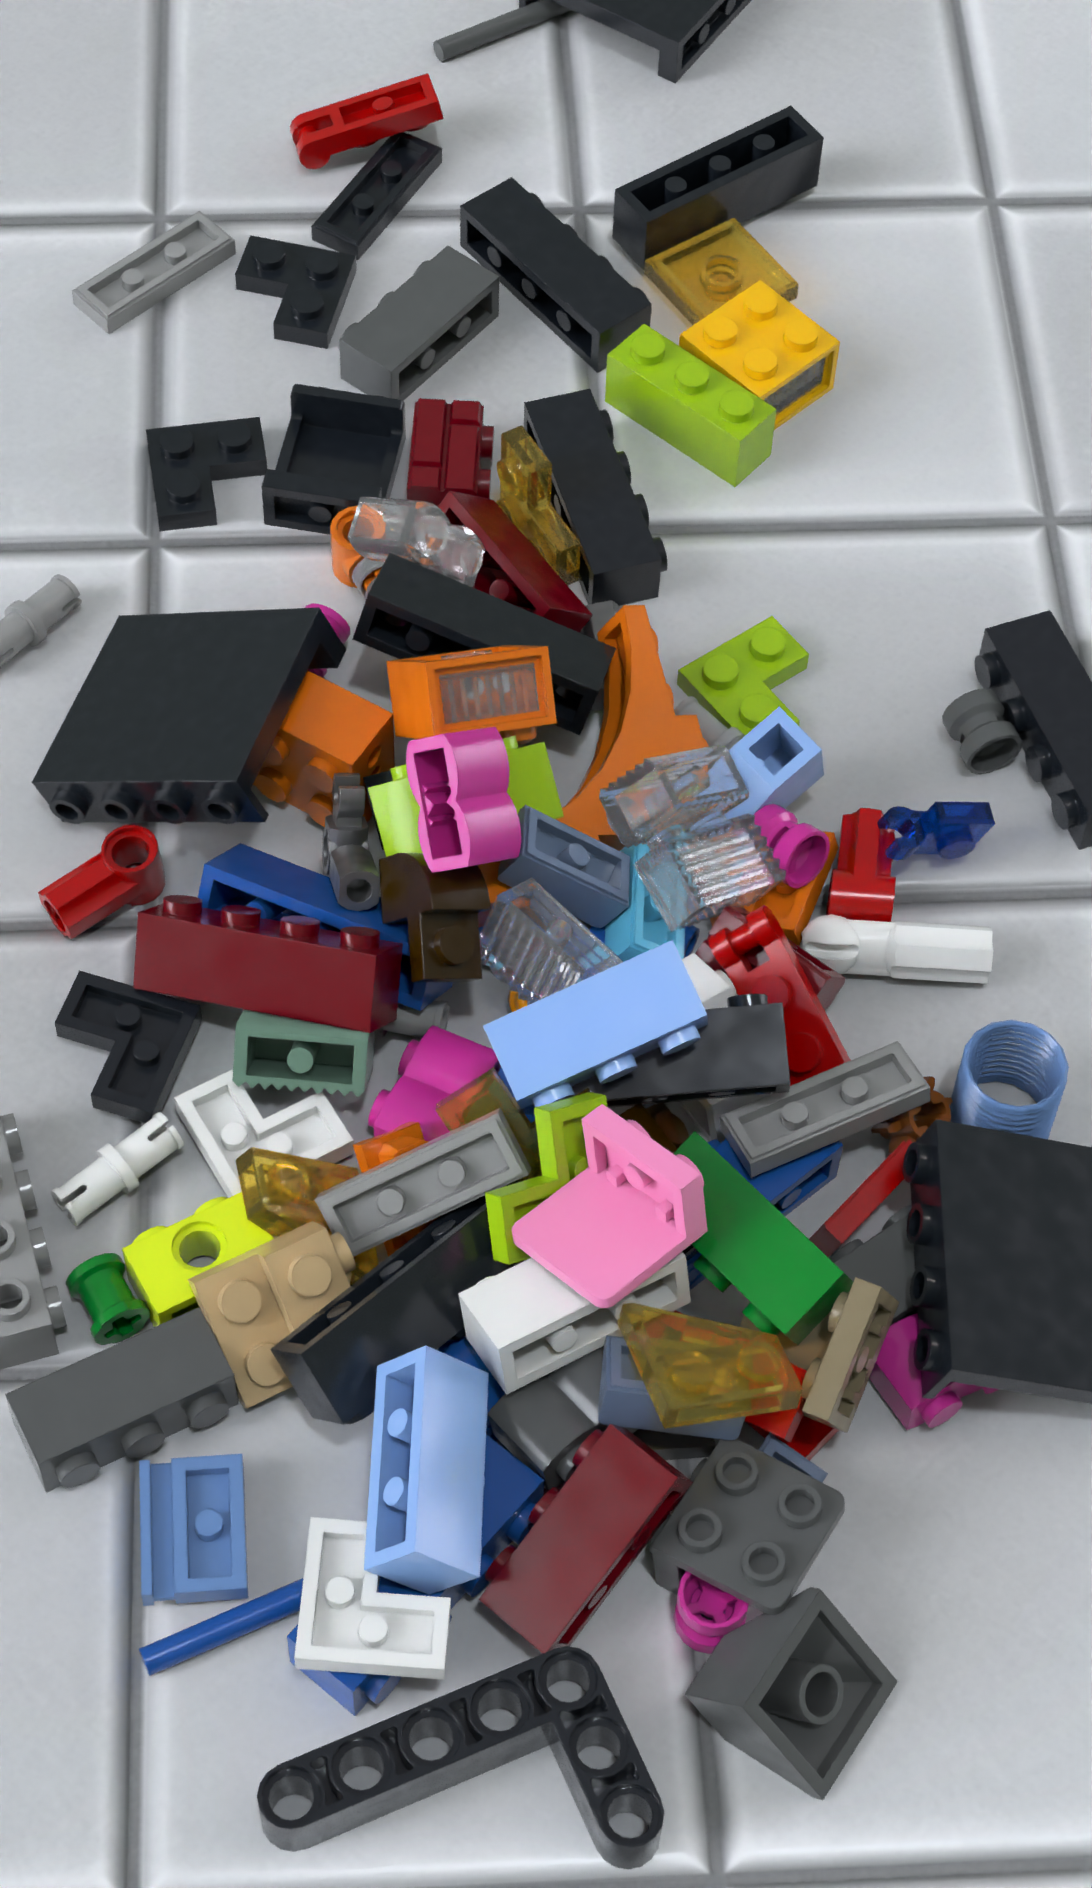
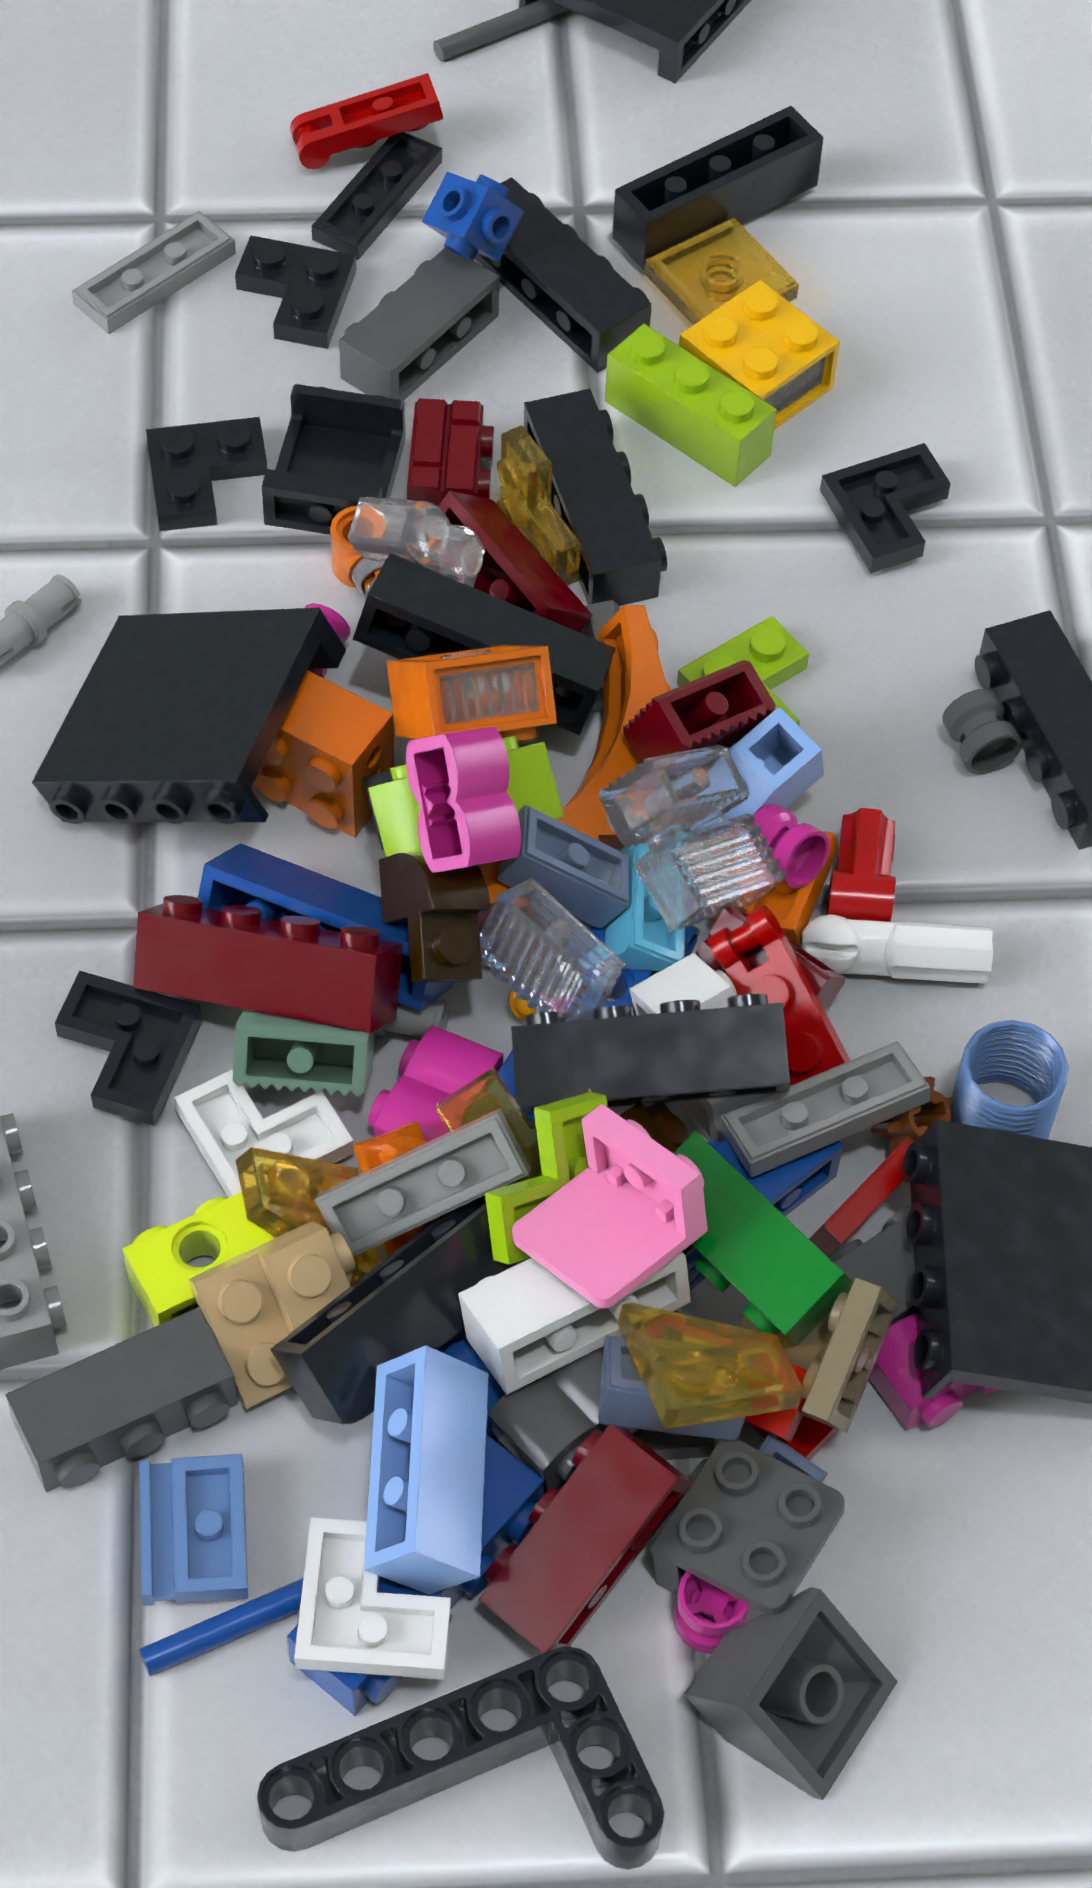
red piece [38,825,165,940] -> none
white pin [51,1112,184,1226] -> none
green bush [65,1253,151,1345] -> none
flat silver bar [322,773,380,911] -> none
light blue brick [483,940,708,1109] -> none
clear blue plate [877,802,995,860] -> none
none -> blue brick [422,172,524,262]
none -> dark red brick [623,660,776,780]
none -> black plate [820,443,951,573]

